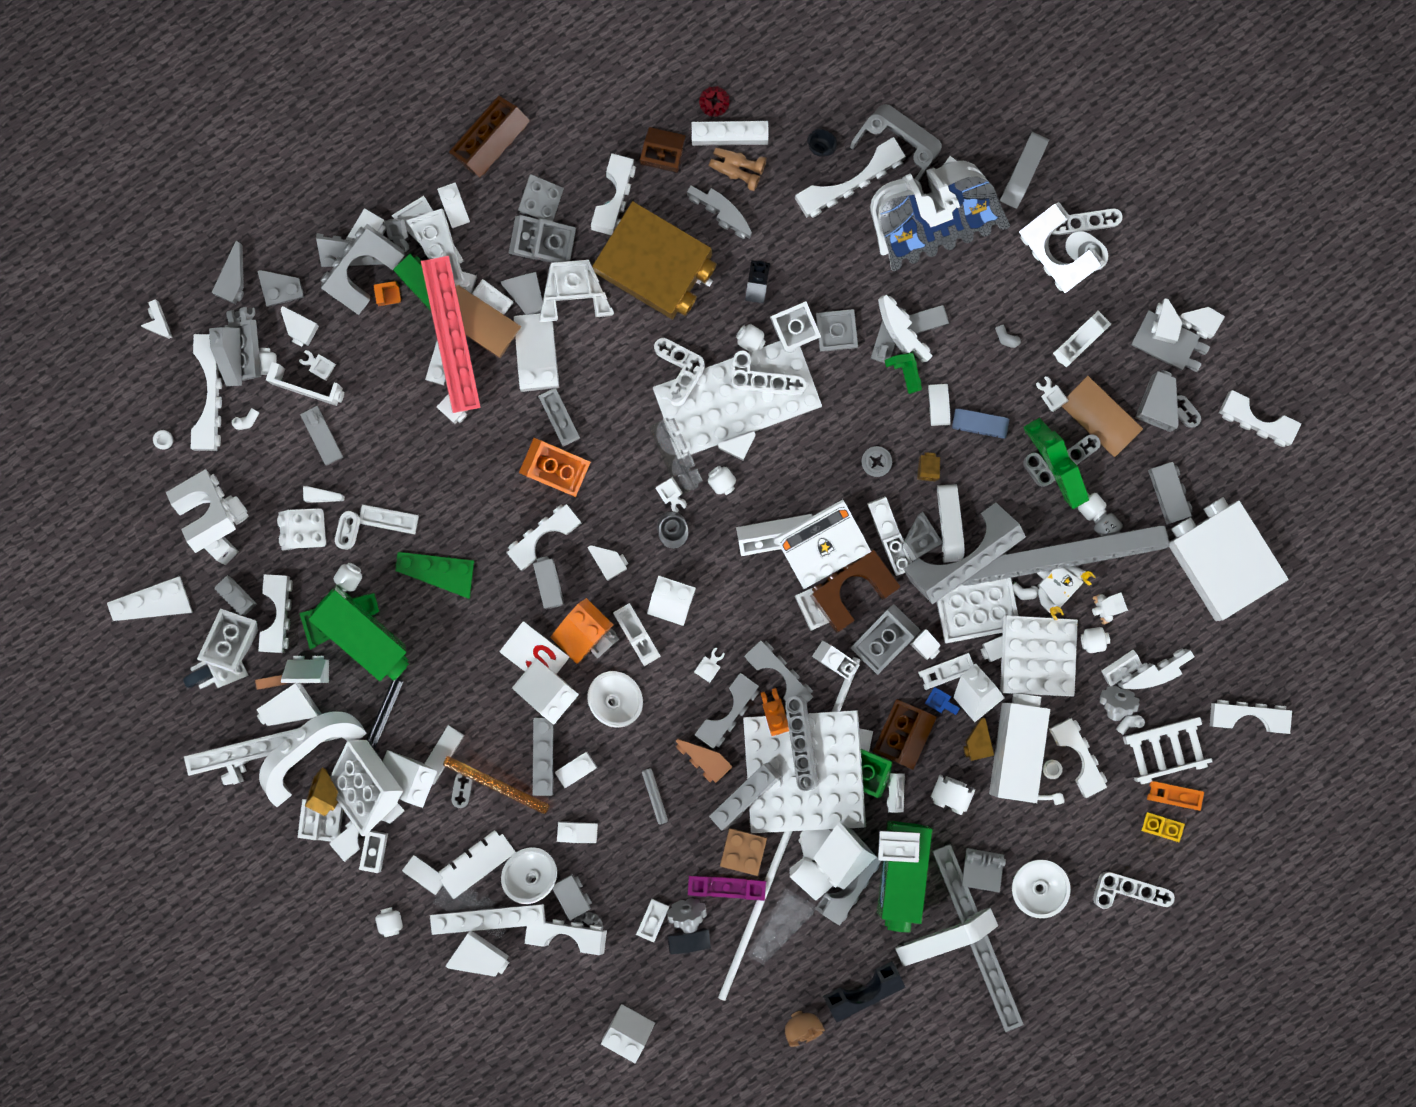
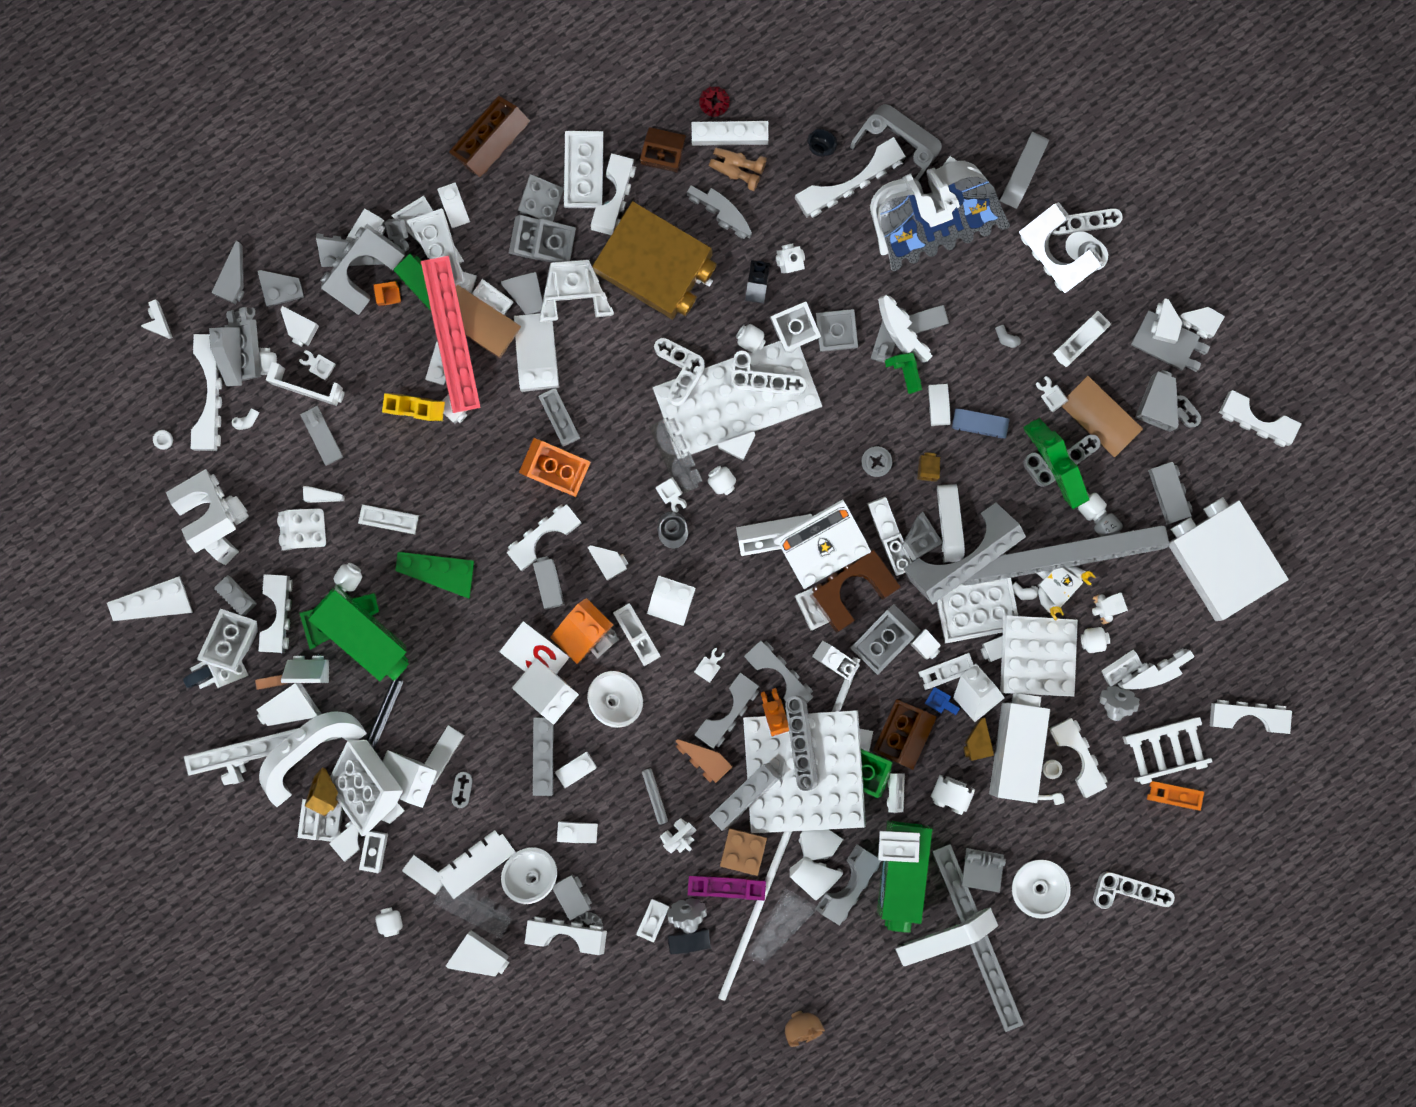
white plate [335,511,360,550] -> none
white plate [430,904,546,935] -> none
clear orange axle [443,756,549,814] -> none
white slope [601,1004,655,1063] -> none
white slope [813,822,877,889] -> none
black arch [823,961,906,1023] -> none
white arm [1116,715,1145,735] -> none
yellow slope [1141,812,1185,842] -> none
none -> yellow arch [382,393,445,421]
none -> white plate [564,131,603,208]
none -> white hips [660,818,697,853]
none -> white brick [776,243,805,273]

